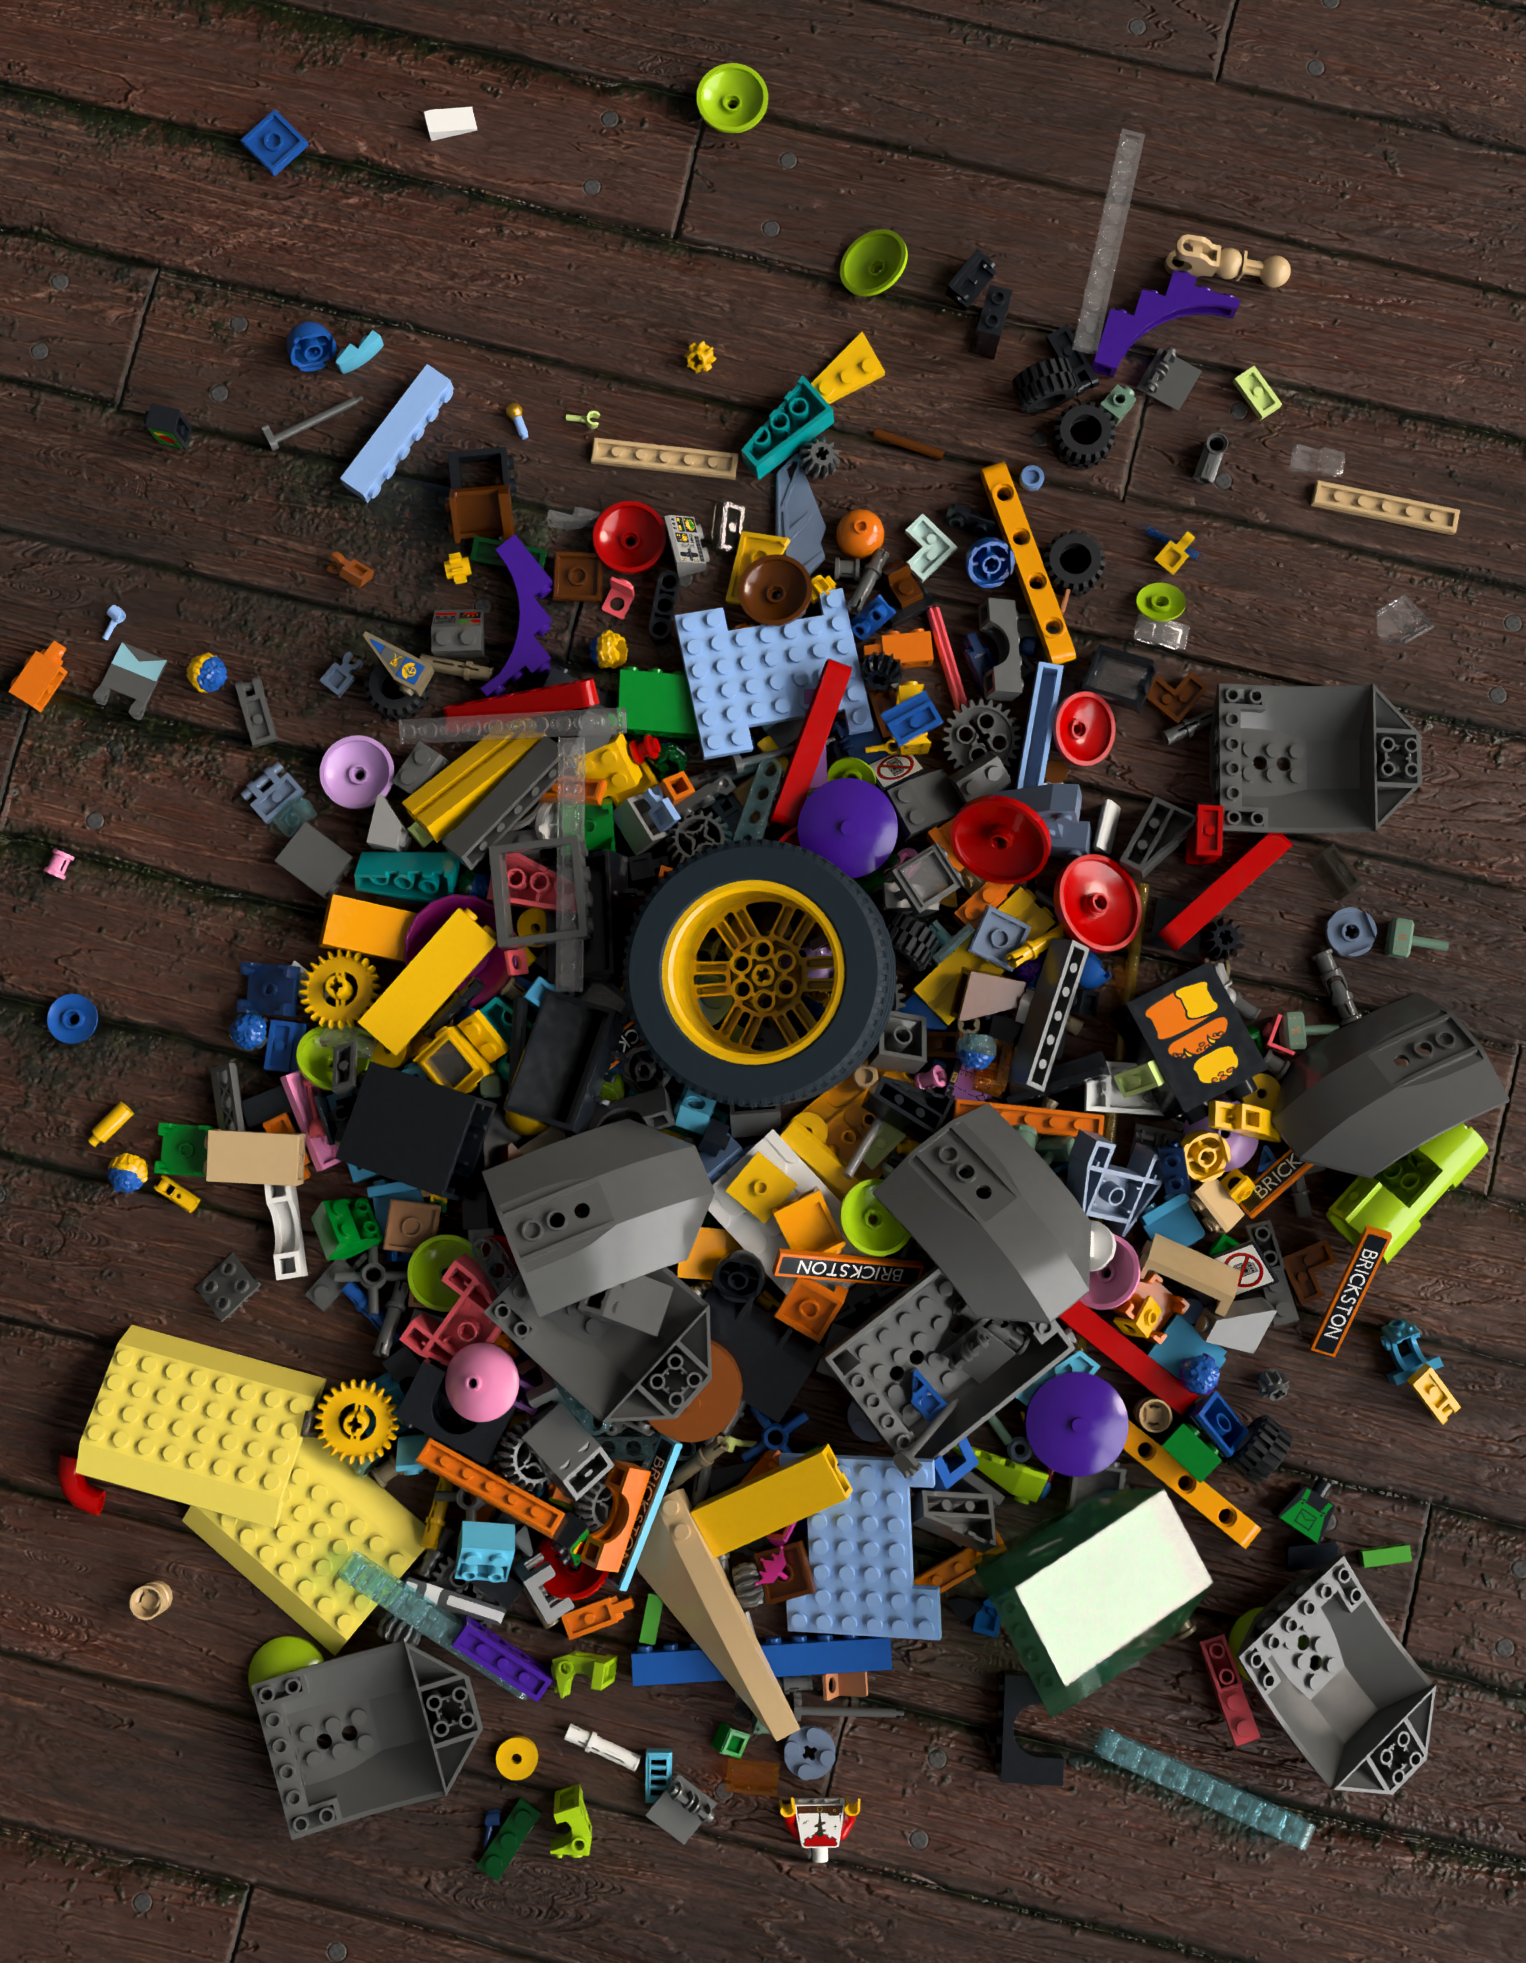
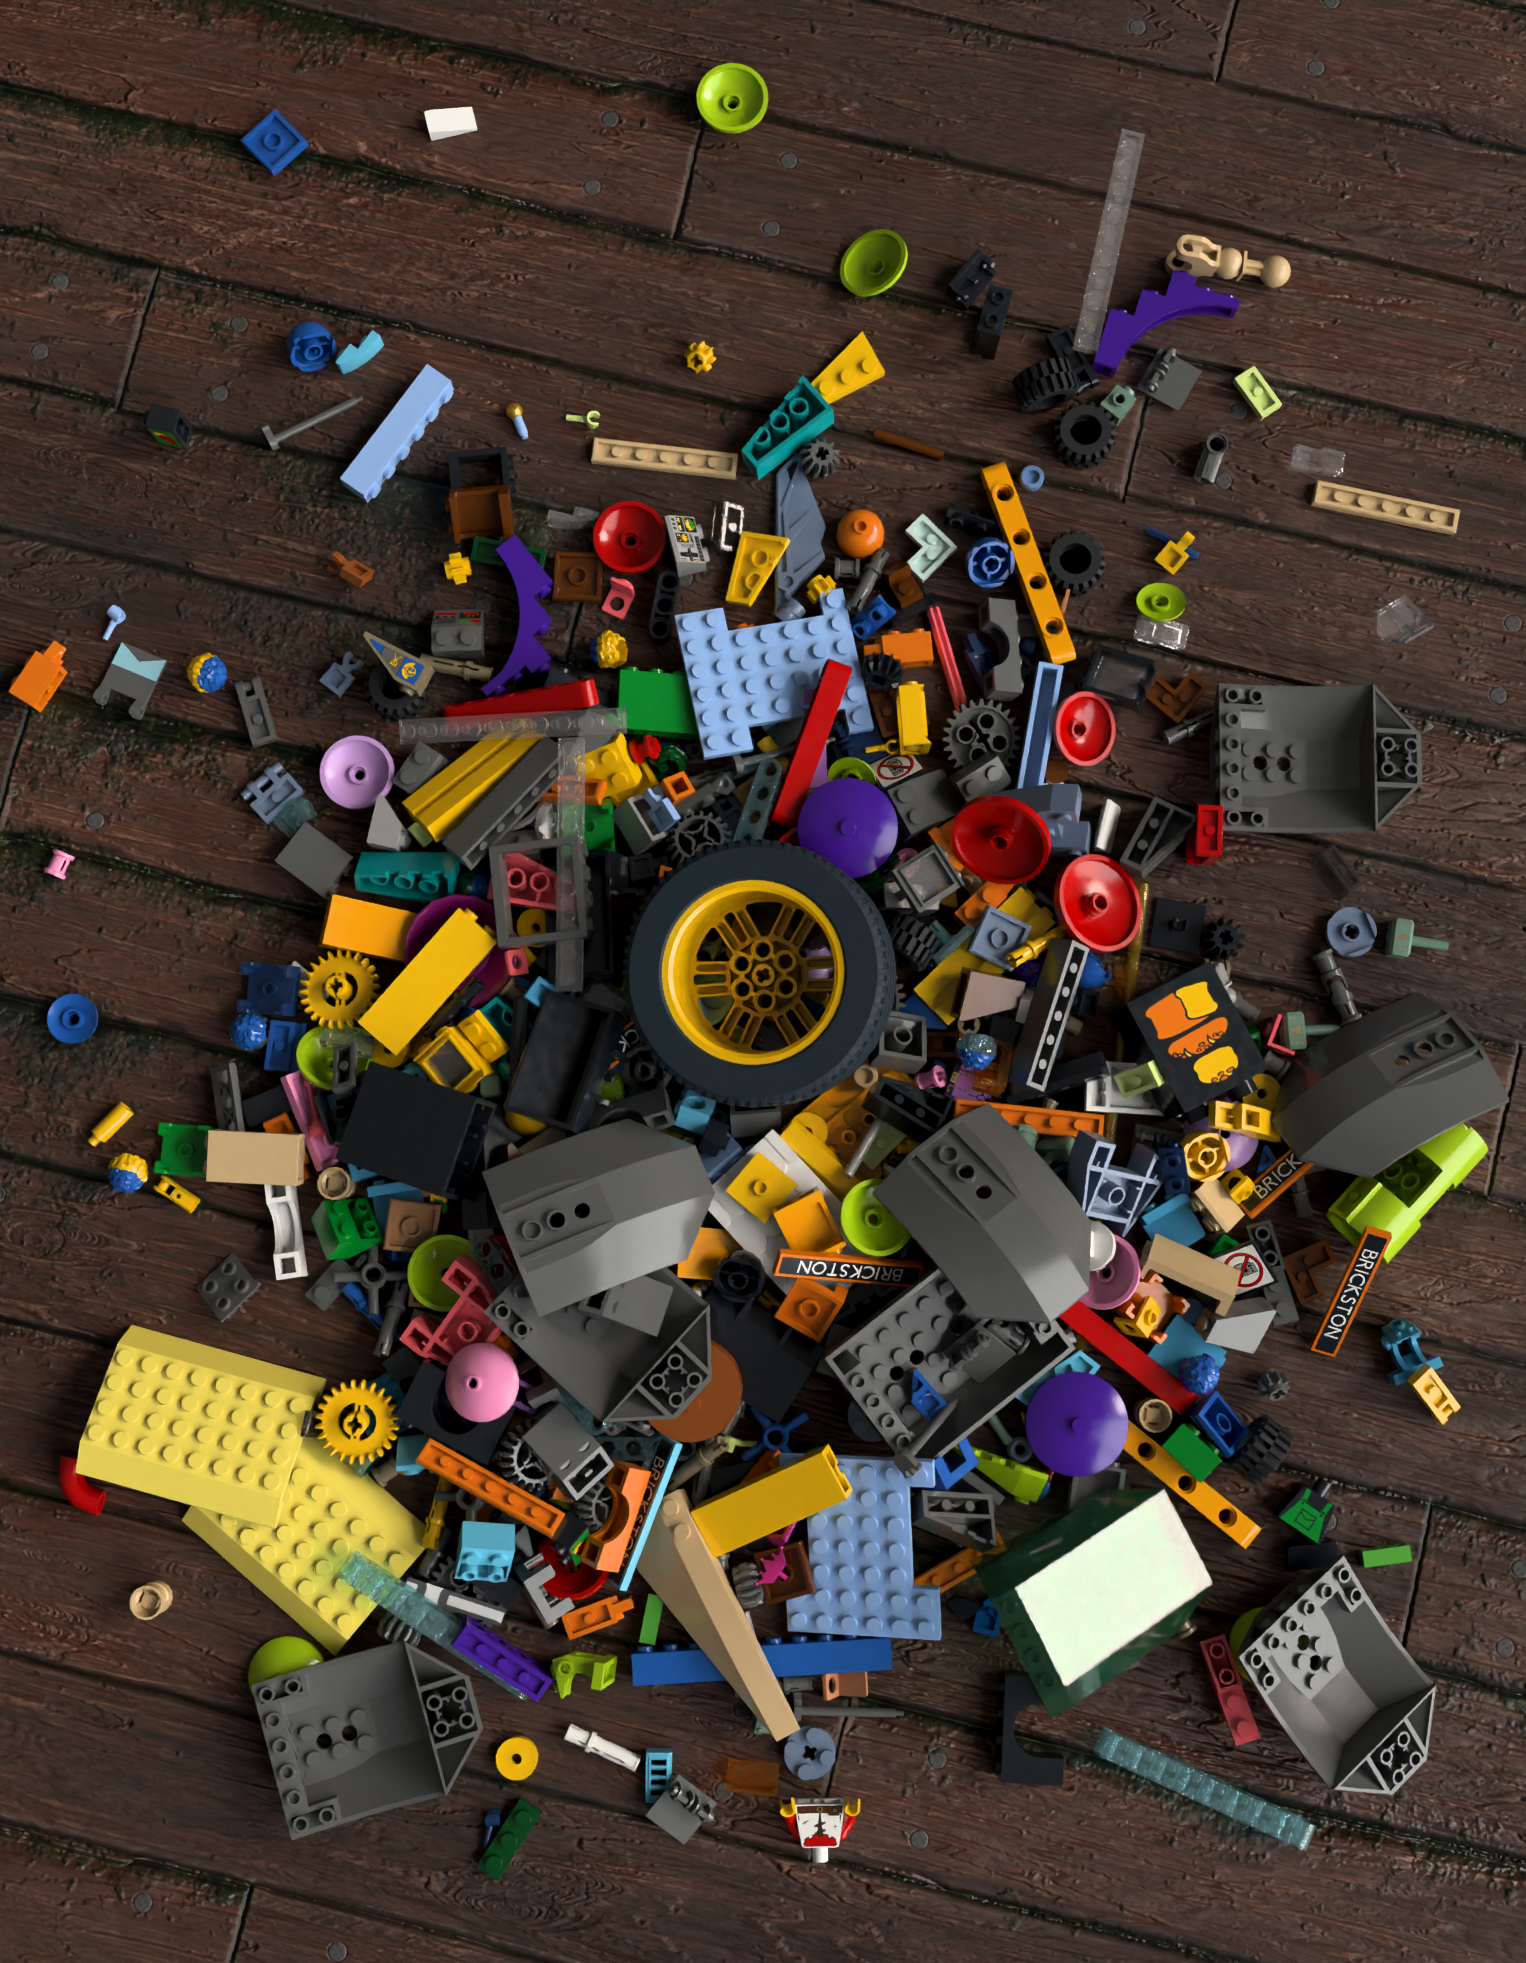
lime tile [550,1783,592,1858] -> none
green slope [712,1722,750,1759] -> none
reddish brown dish [738,554,812,627] -> none
blue plate [881,690,943,748] -> none
red beam [1157,833,1293,952] -> none
none -> tan wheel [317,1167,357,1200]

